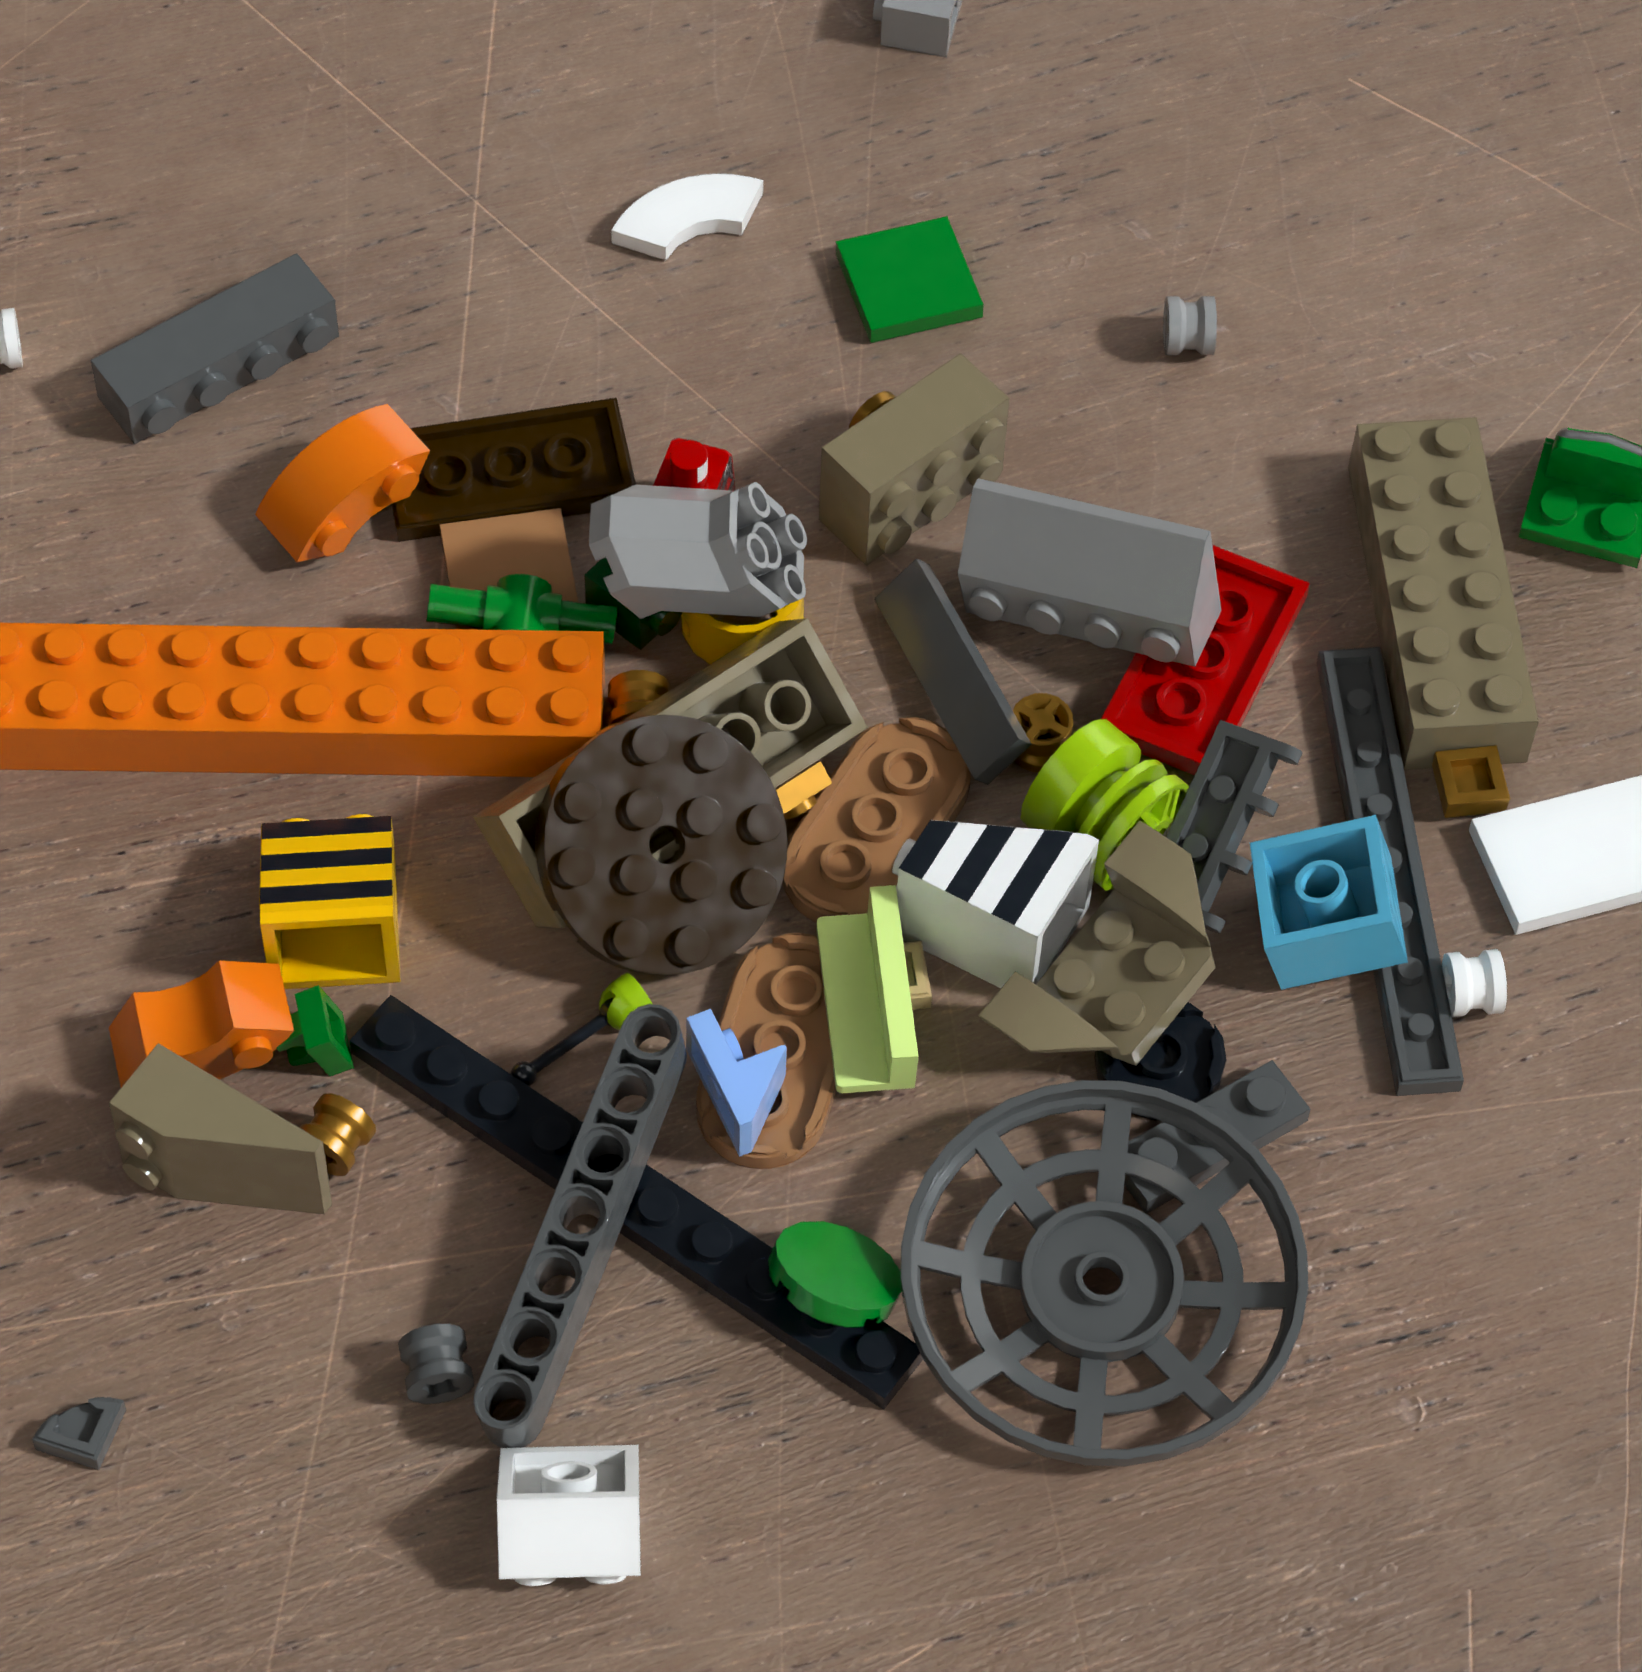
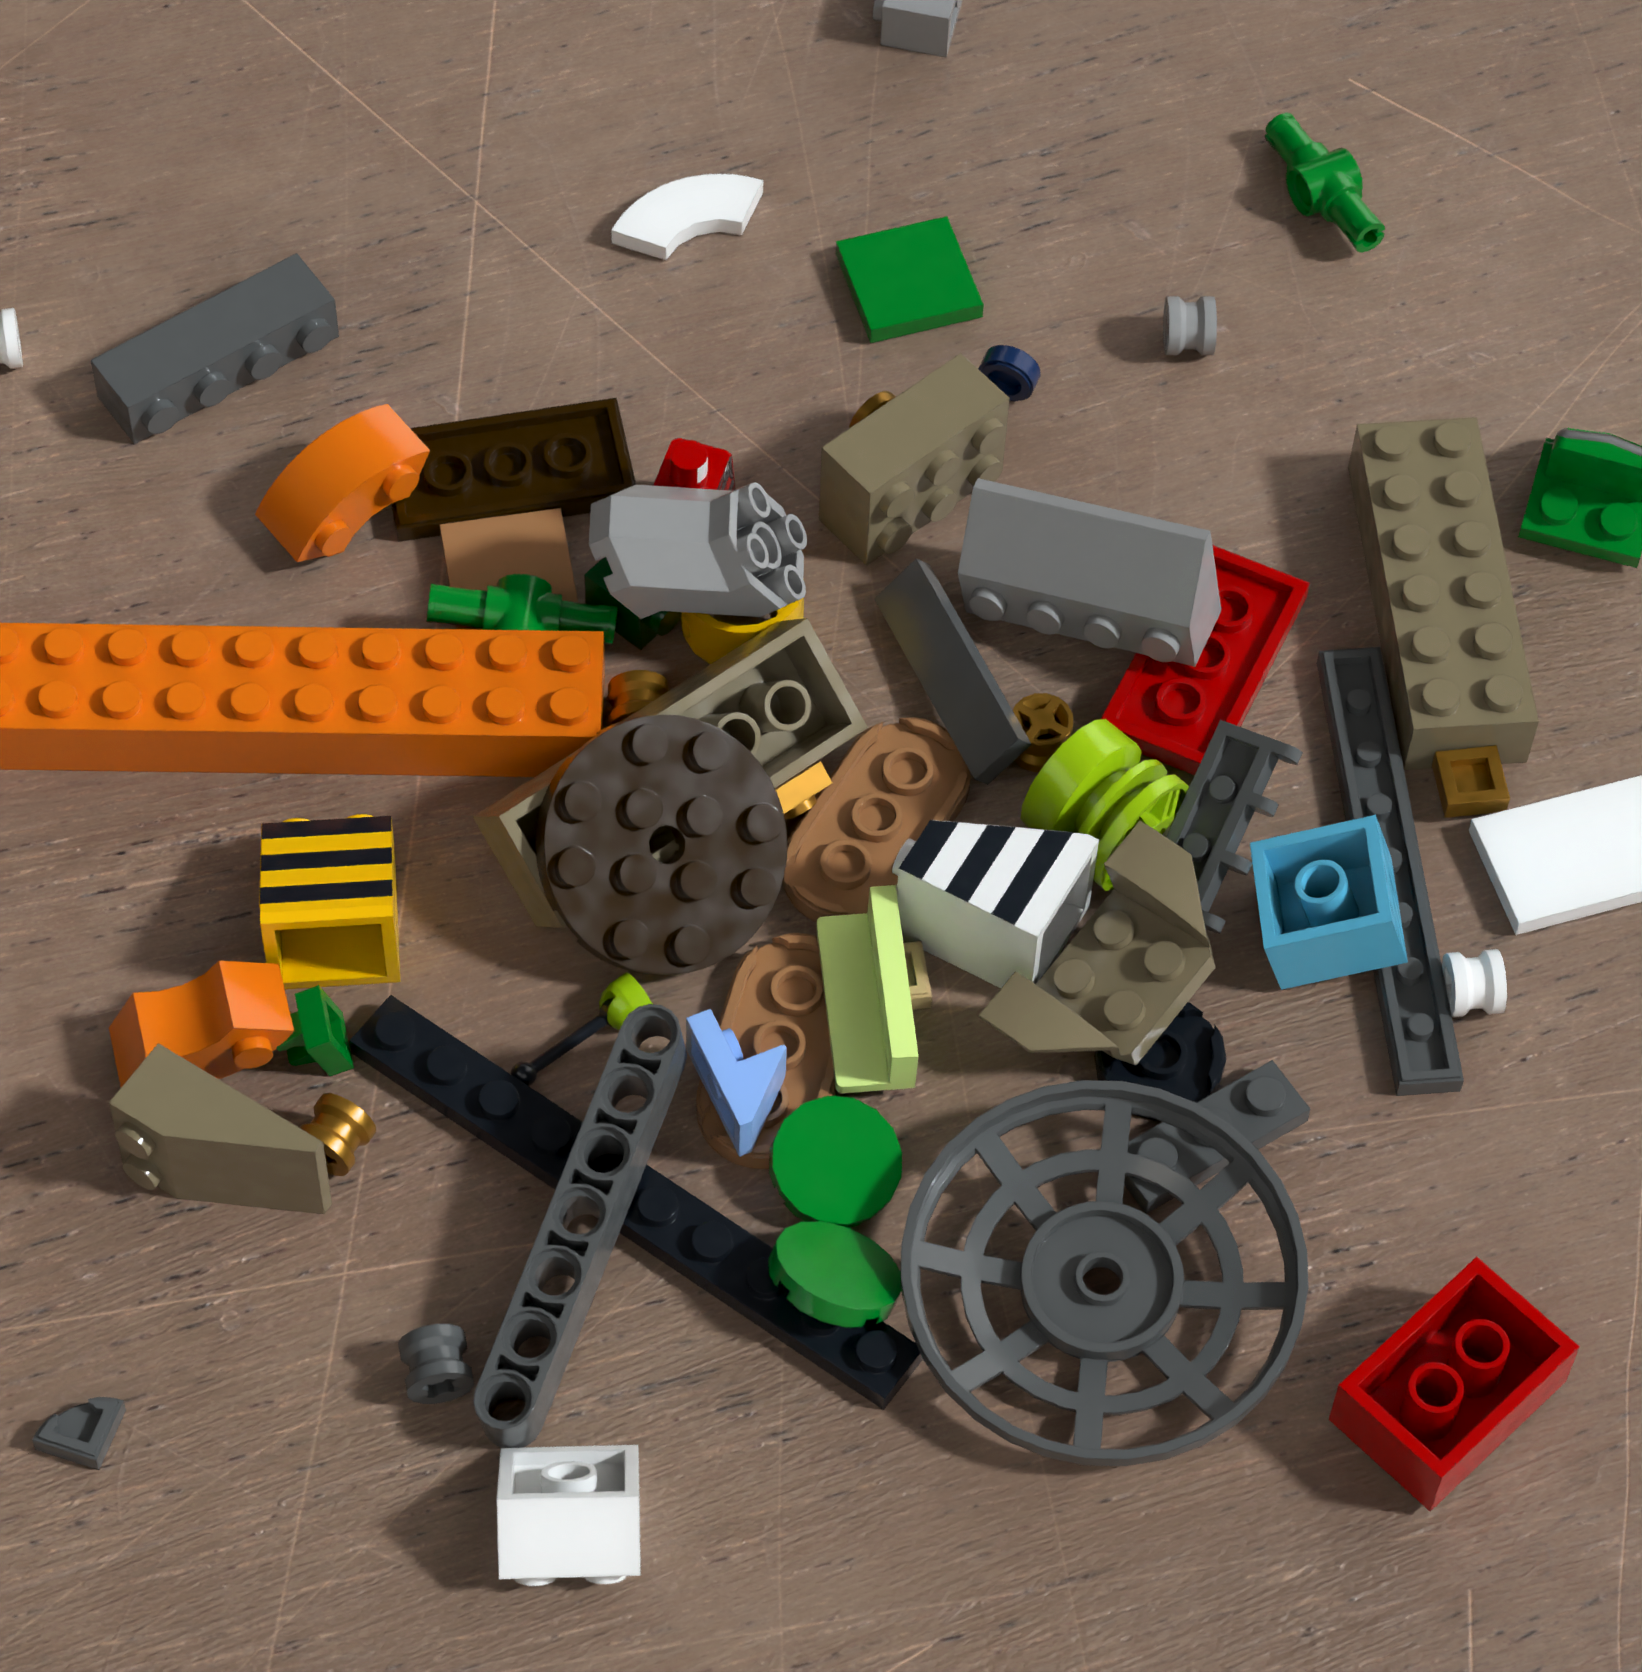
none -> green tile [769,1095,902,1228]
none -> dark blue tile [978,345,1041,401]
none -> green pin [1265,113,1385,253]
none -> red brick [1328,1256,1580,1512]

